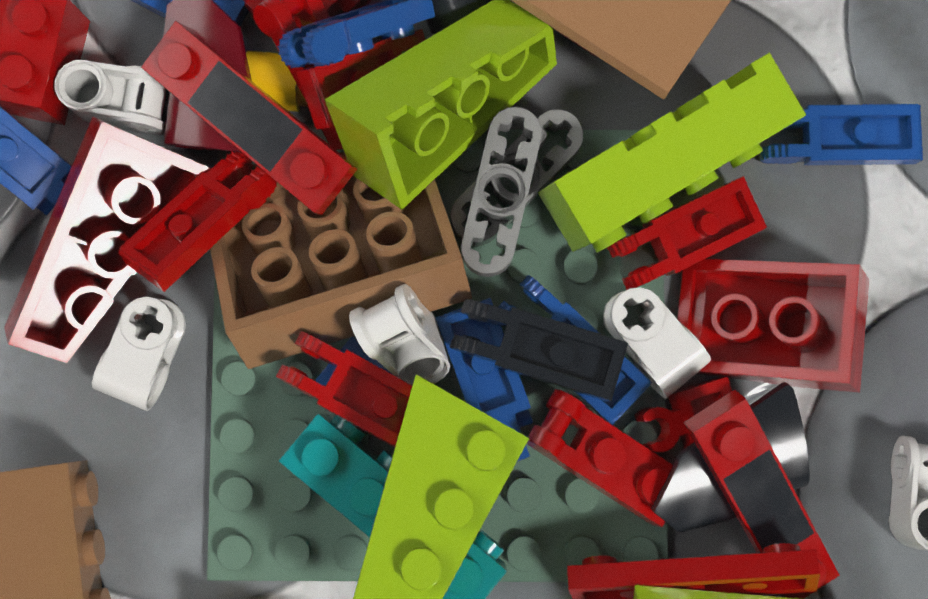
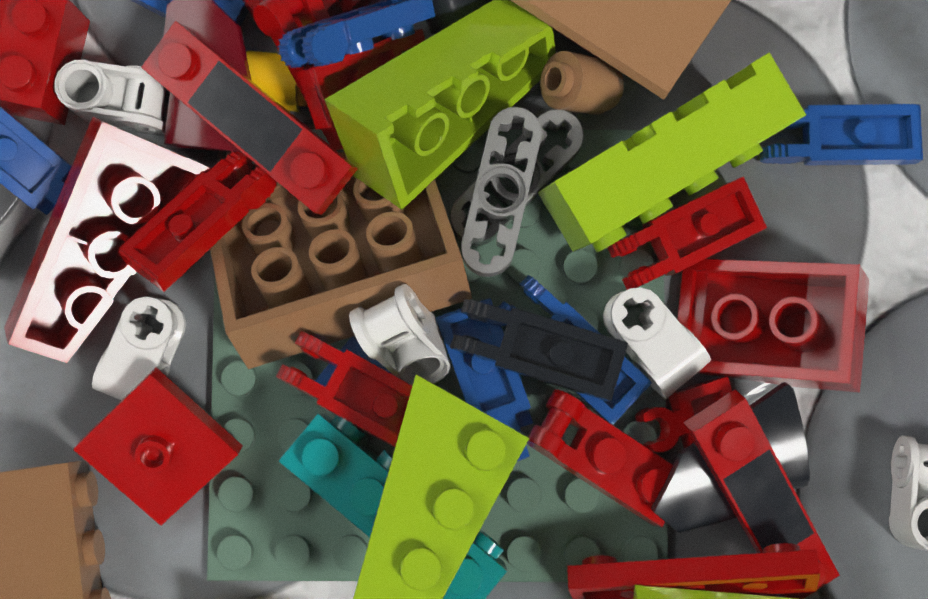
none -> red plate [73,367,243,526]
none -> medium nougat brick [540,51,624,115]

